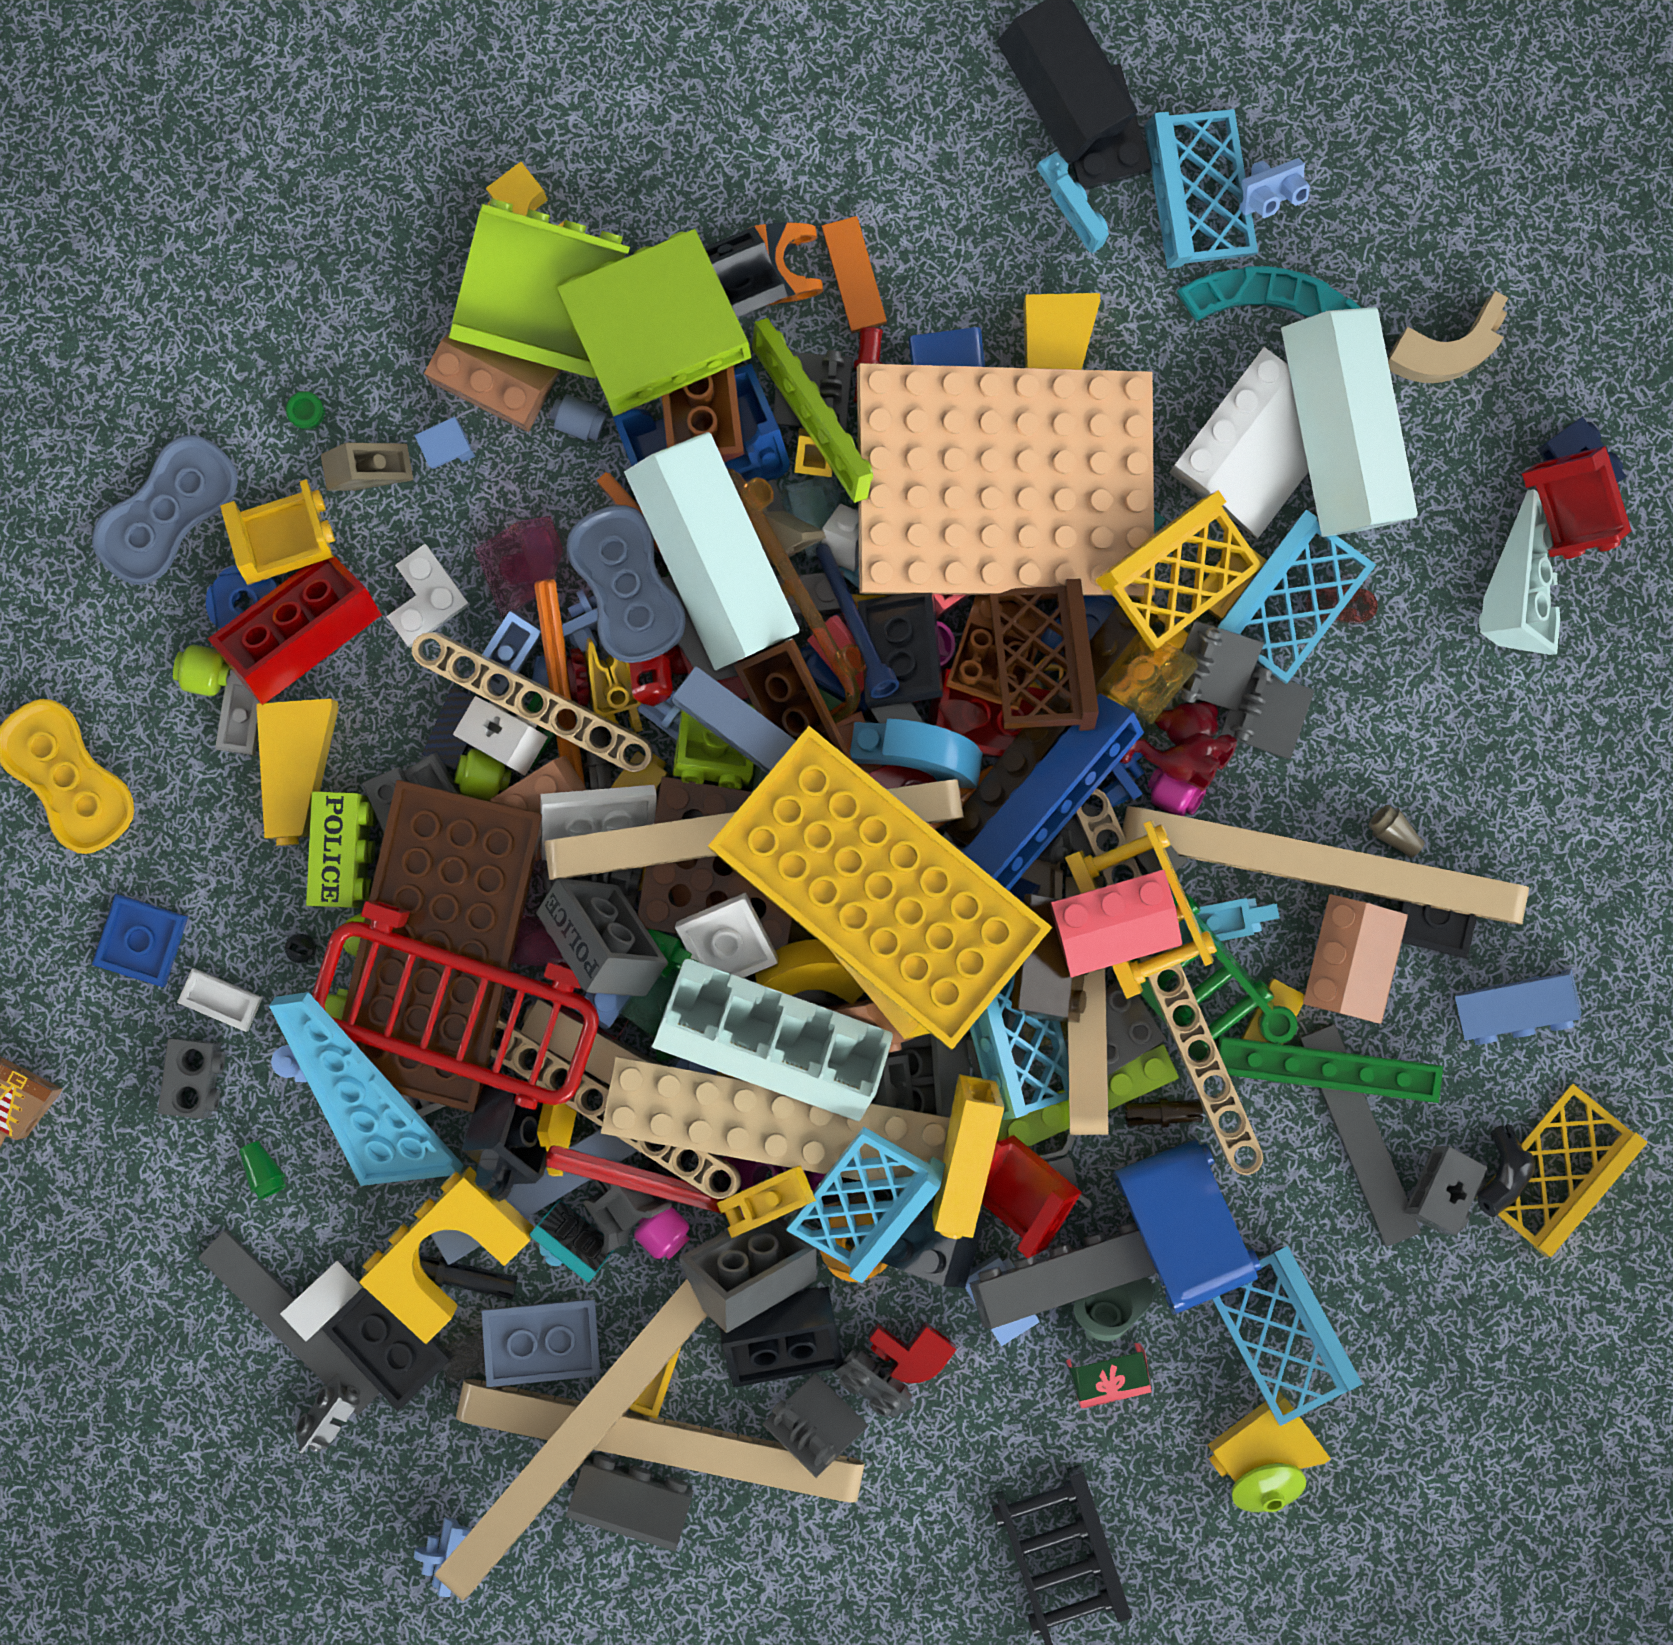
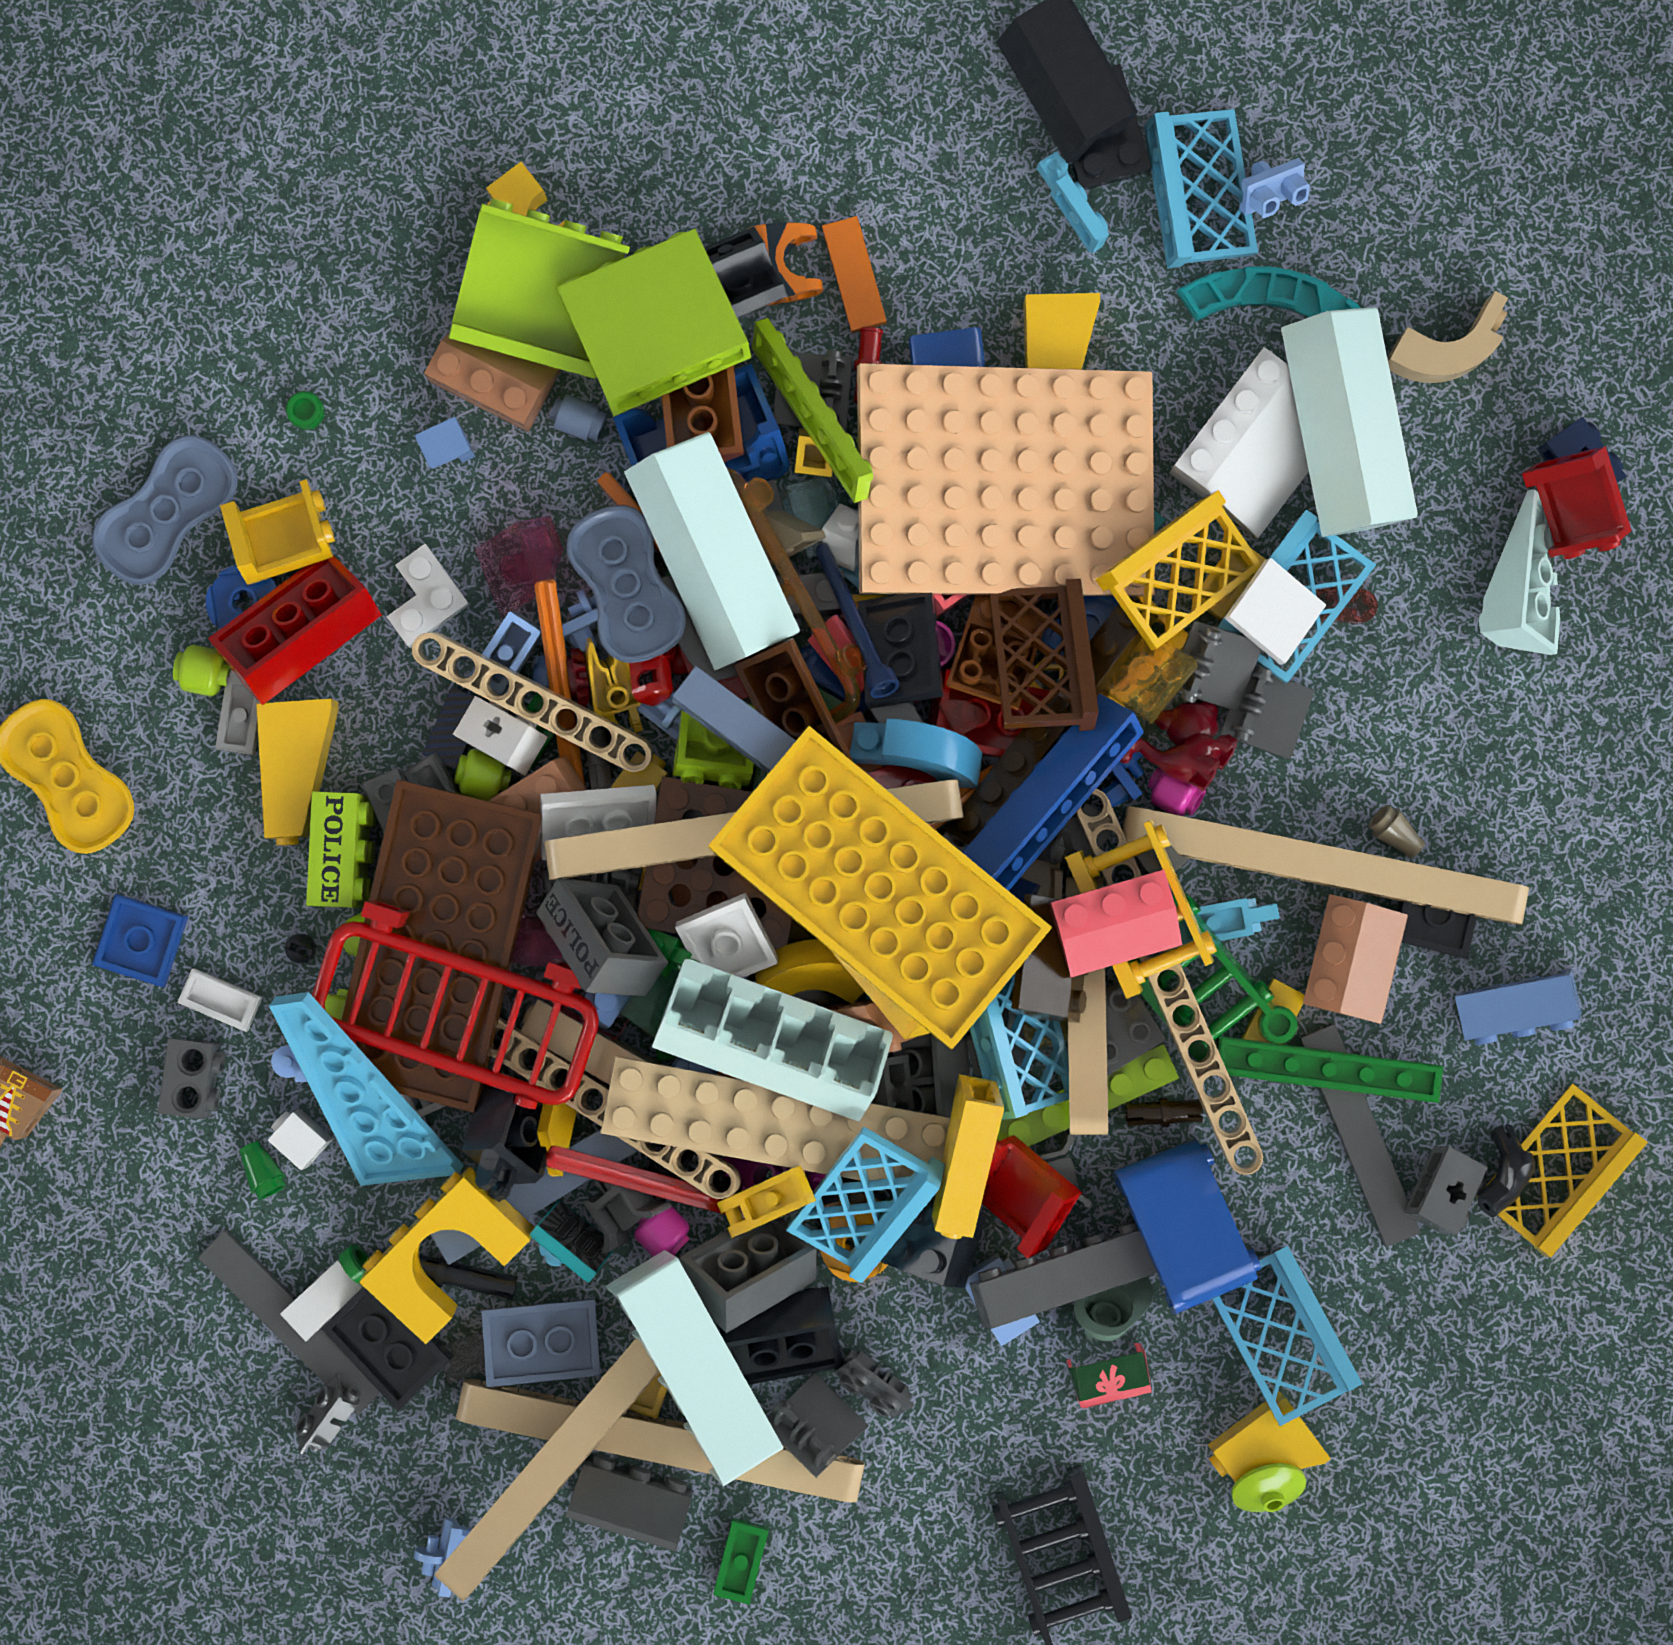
dark tan slope [321,443,413,491] -> none
red brick [869,1321,957,1383] -> none
none -> white brick [268,1109,333,1170]
none -> green tile [339,1245,369,1284]
none -> light aqua piece [605,1250,783,1486]
none -> green plate [713,1518,769,1605]
none -> white tile [1224,558,1326,665]

